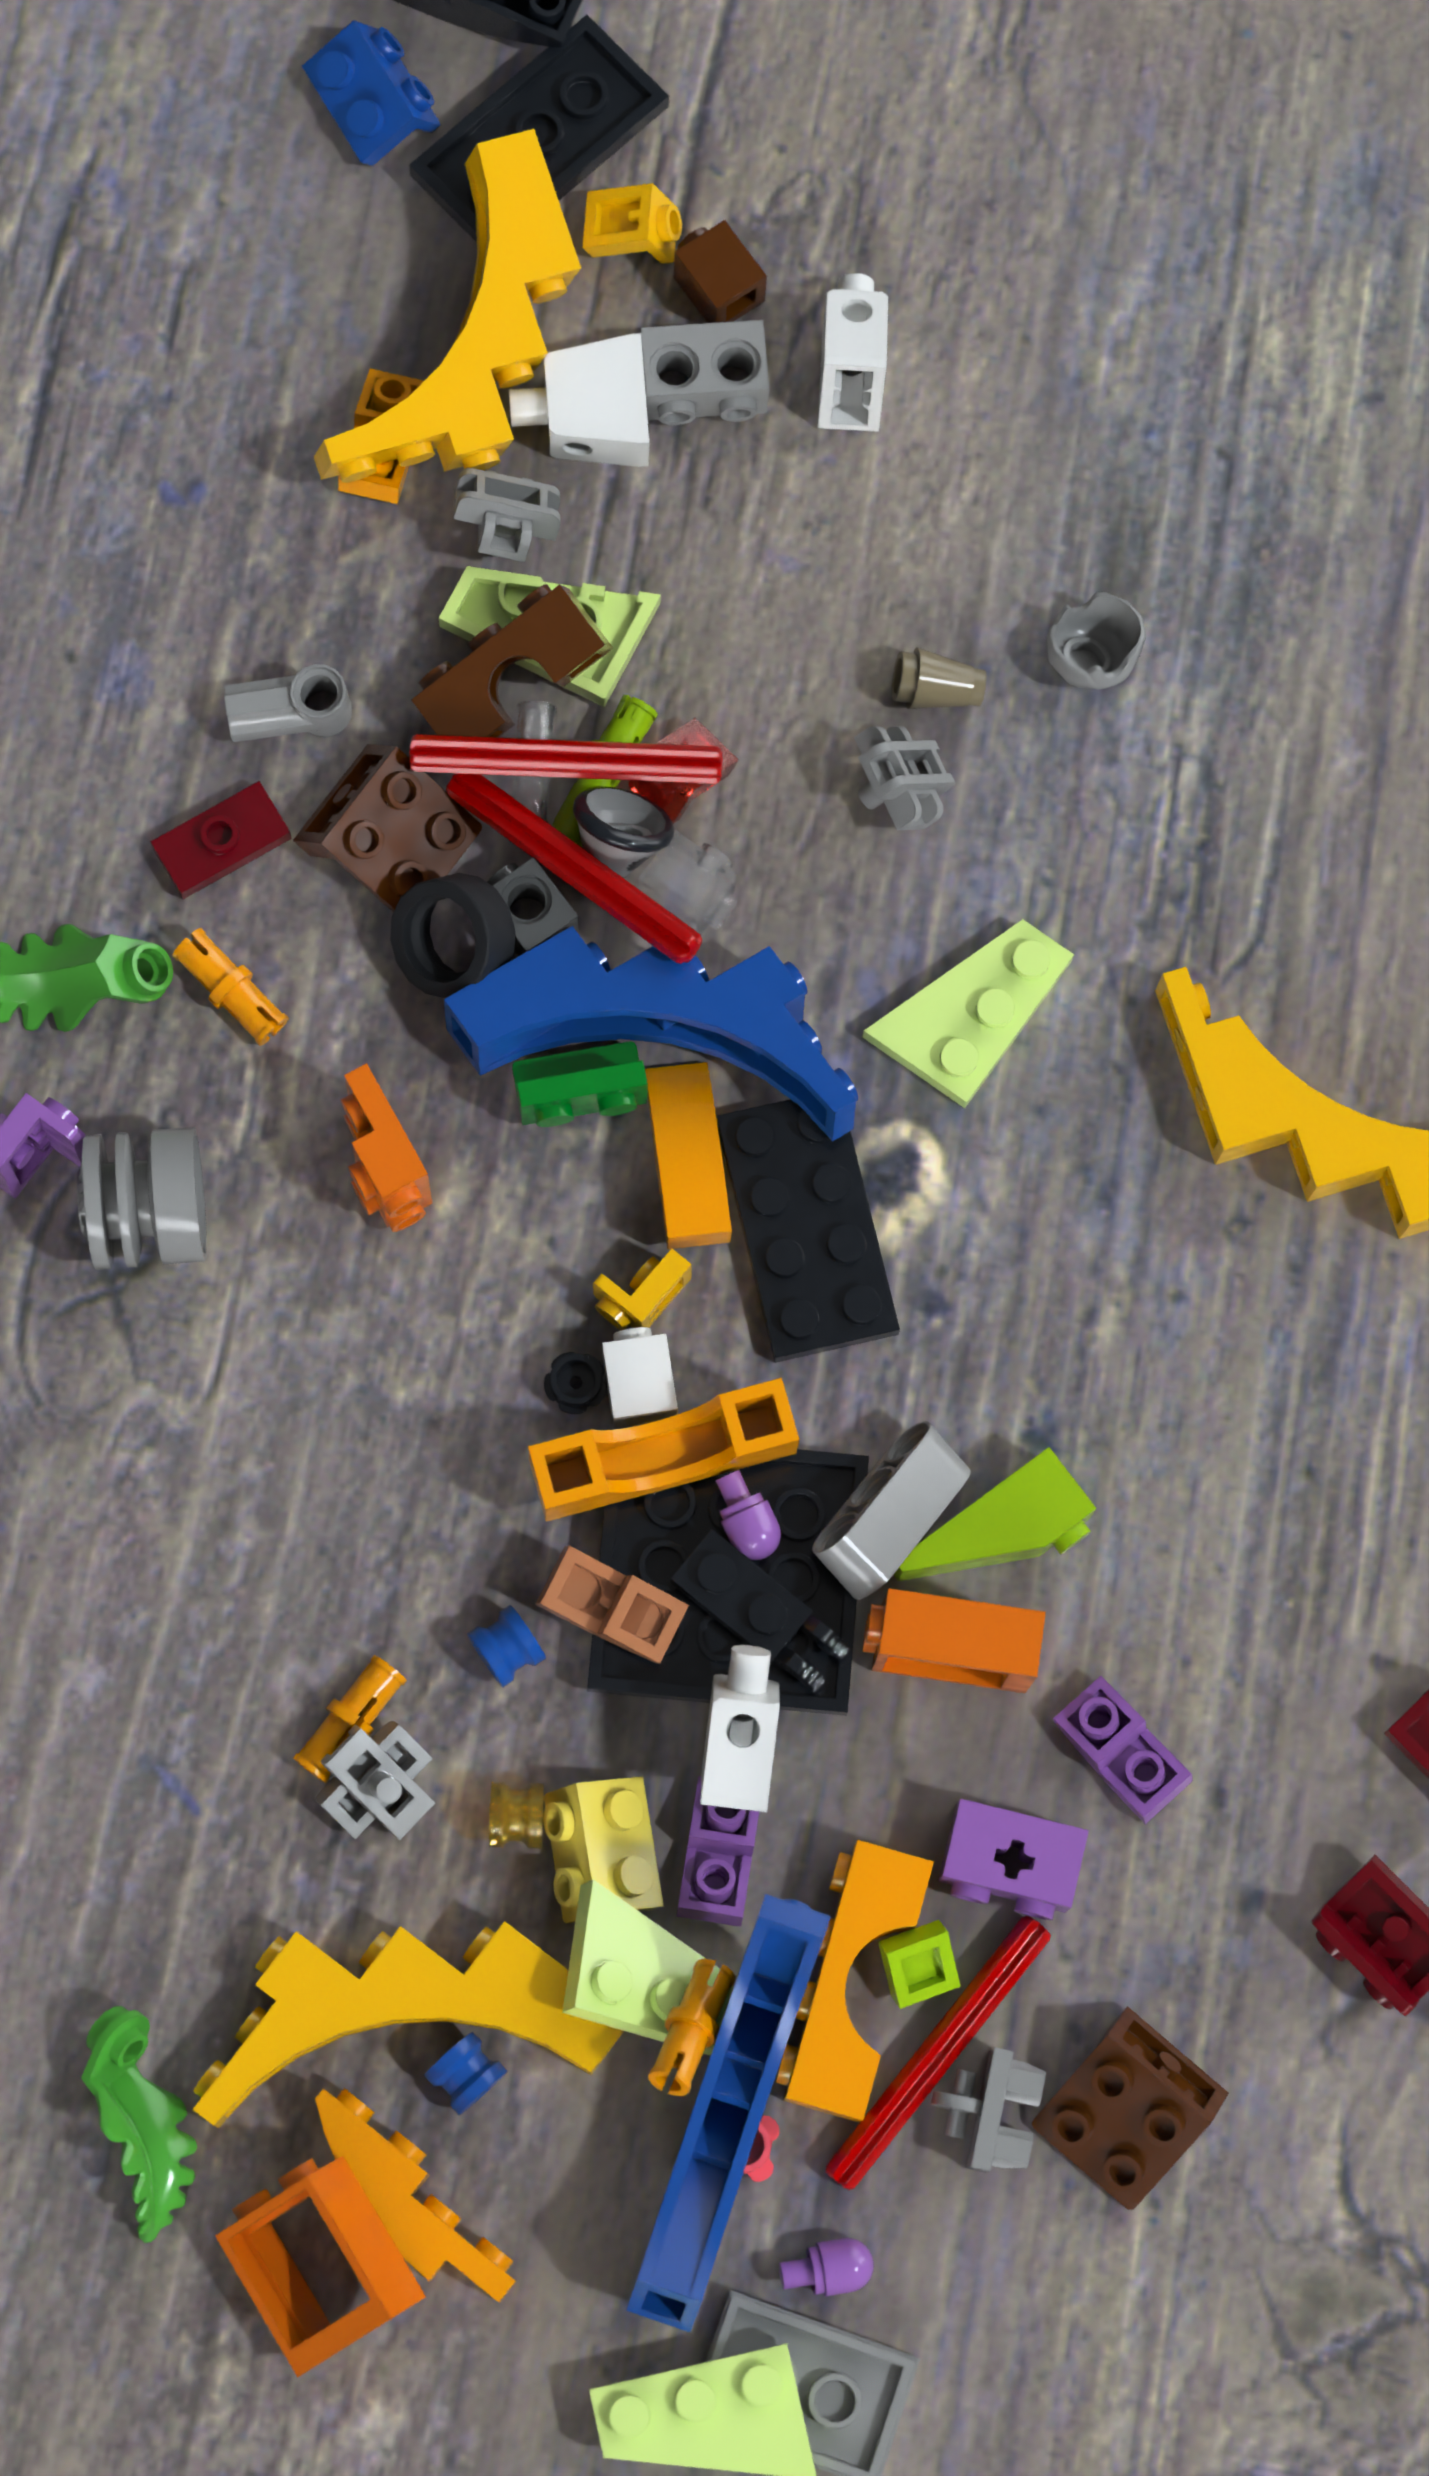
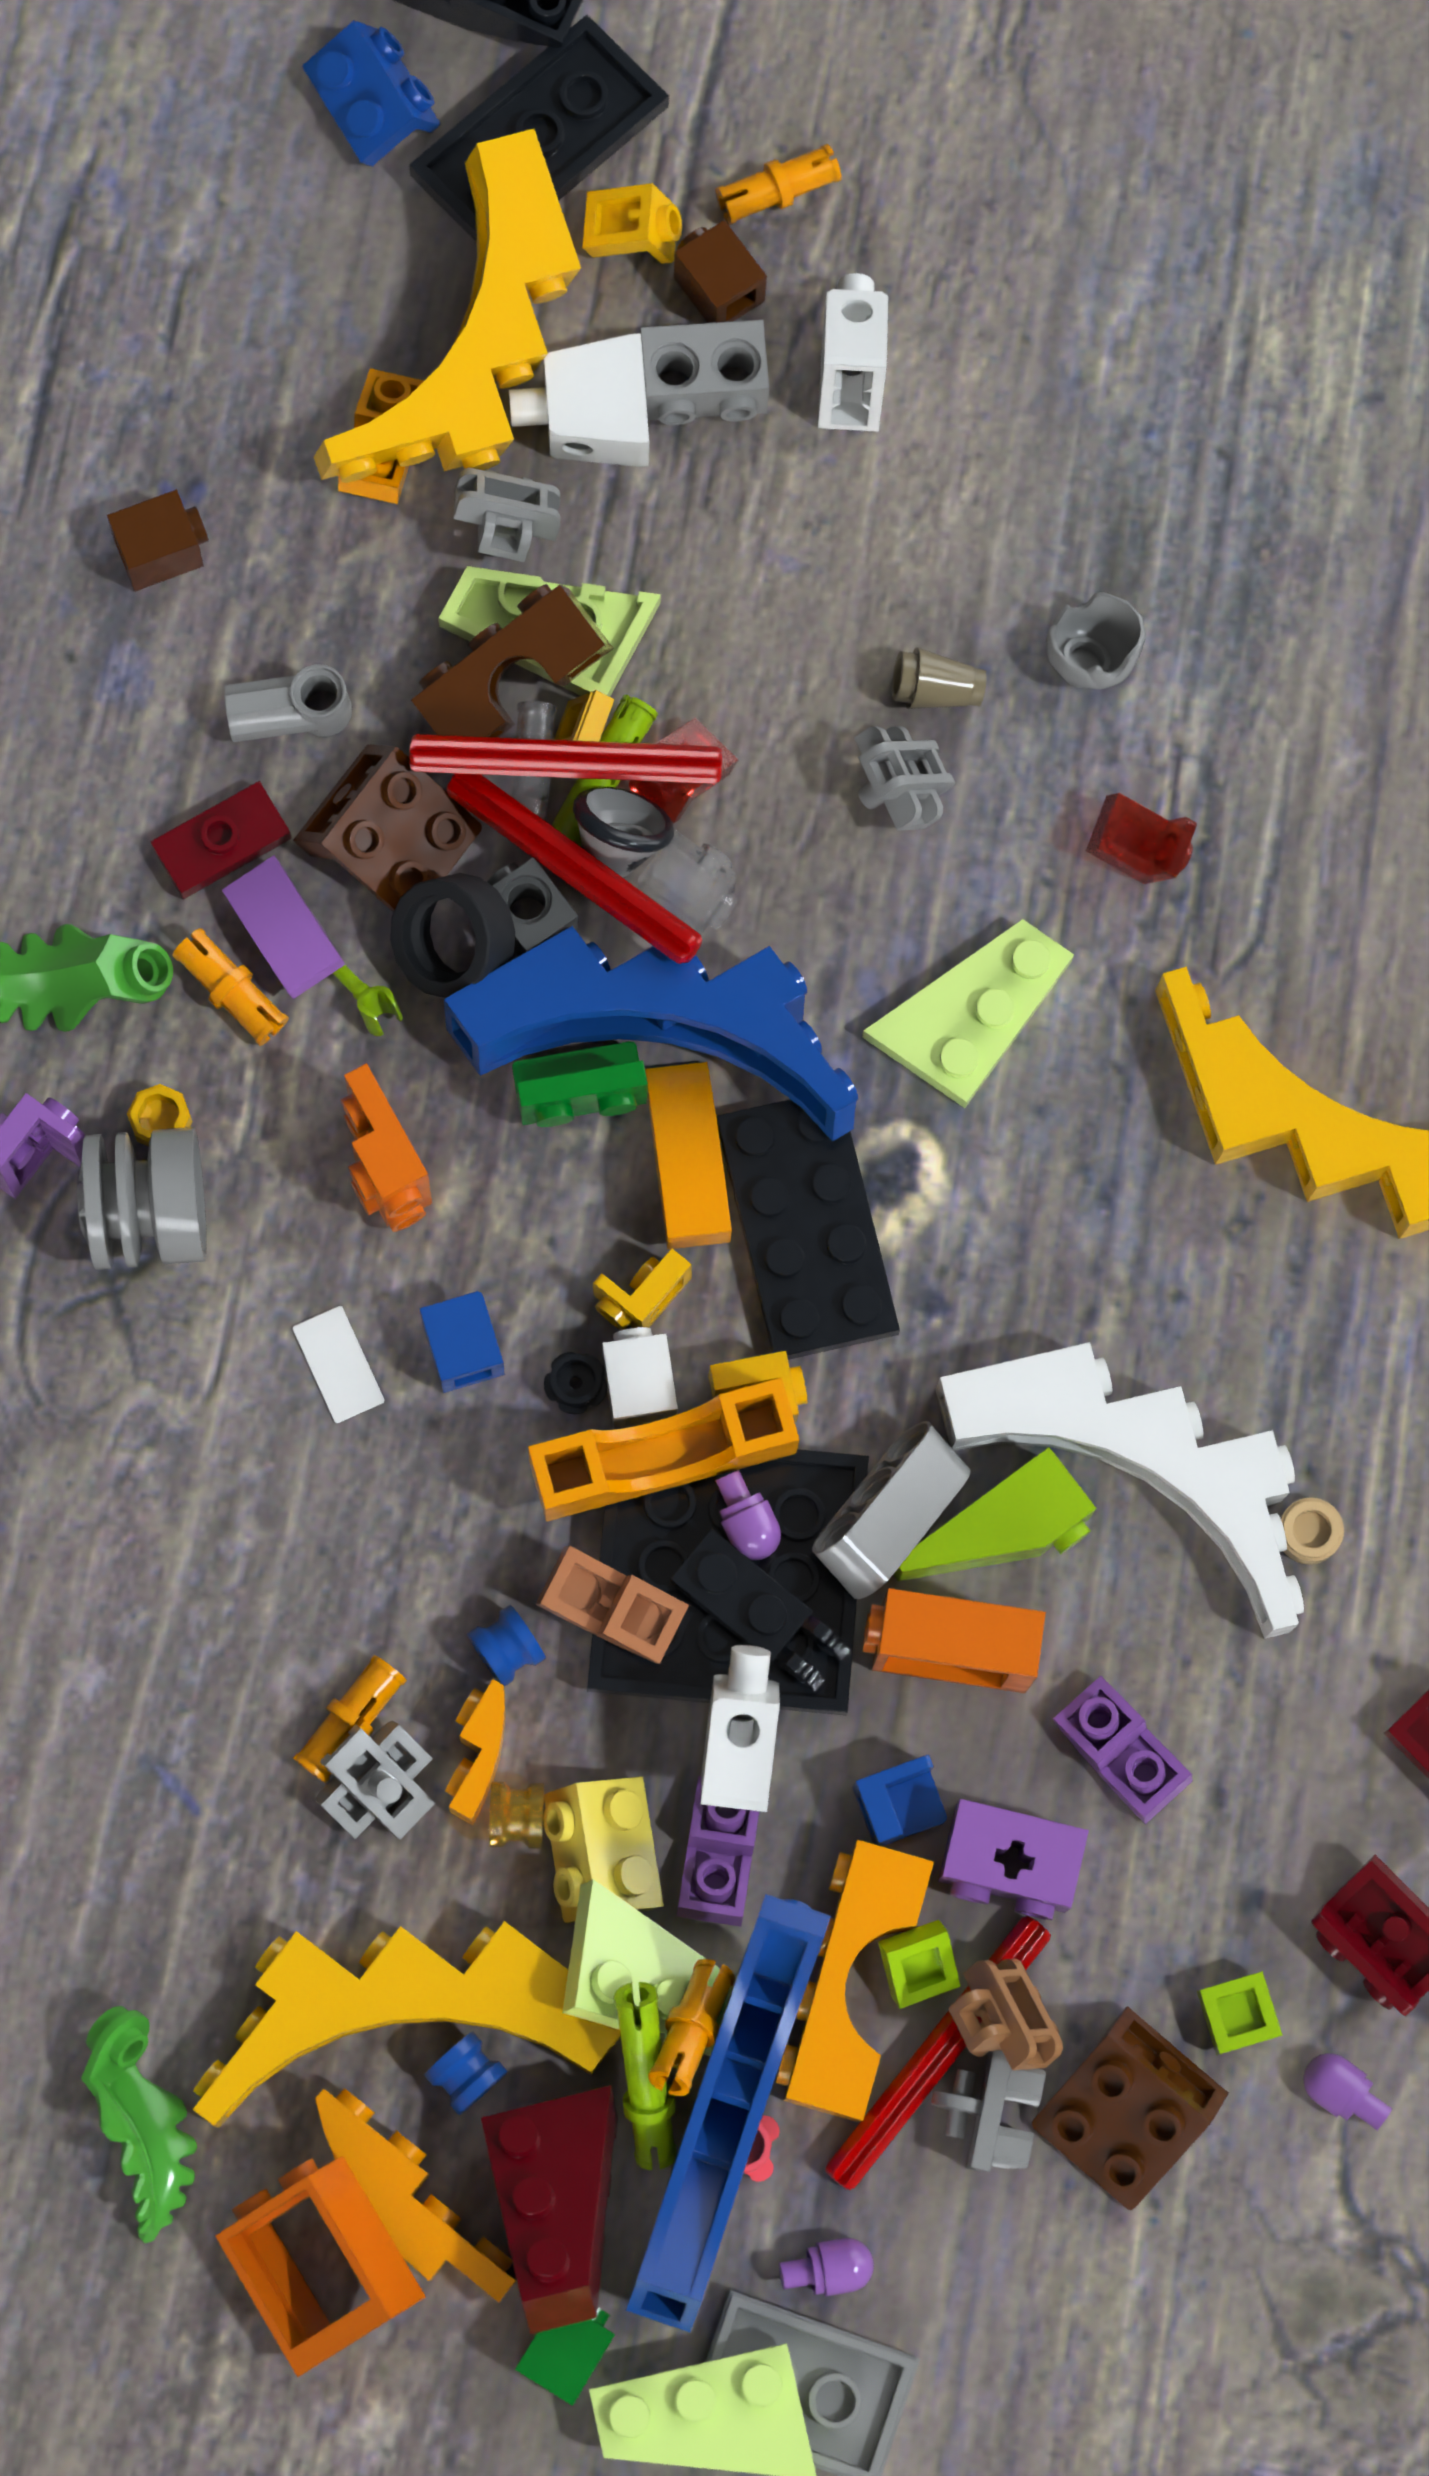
none -> reddish brown brick [107,489,209,592]
none -> yellow tile [127,1084,193,1147]
none -> medium lavender slope [222,855,345,999]
none -> white sticker [293,1306,385,1423]
none -> lime hand [332,965,403,1036]
none -> blue panel [419,1291,505,1393]
none -> light orange slope [445,1679,506,1826]
none -> dark red wedge [480,2085,618,2334]
none -> green brick [515,2307,616,2406]
none -> yellow tile [554,690,614,742]
none -> lime pin [614,1982,677,2170]
none -> yellow bracket [708,1351,808,1423]
none -> light orange pin [715,144,842,225]
none -> blue panel [852,1754,947,1846]
none -> white arch [935,1342,1304,1639]
none -> medium nougat piece [948,1959,1063,2071]
none -> clear red bracket [1086,793,1197,884]
none -> lime plate [1197,1971,1283,2056]
none -> tan tile [1280,1497,1344,1565]
none -> medium lavender cylinder [1303,2053,1392,2131]

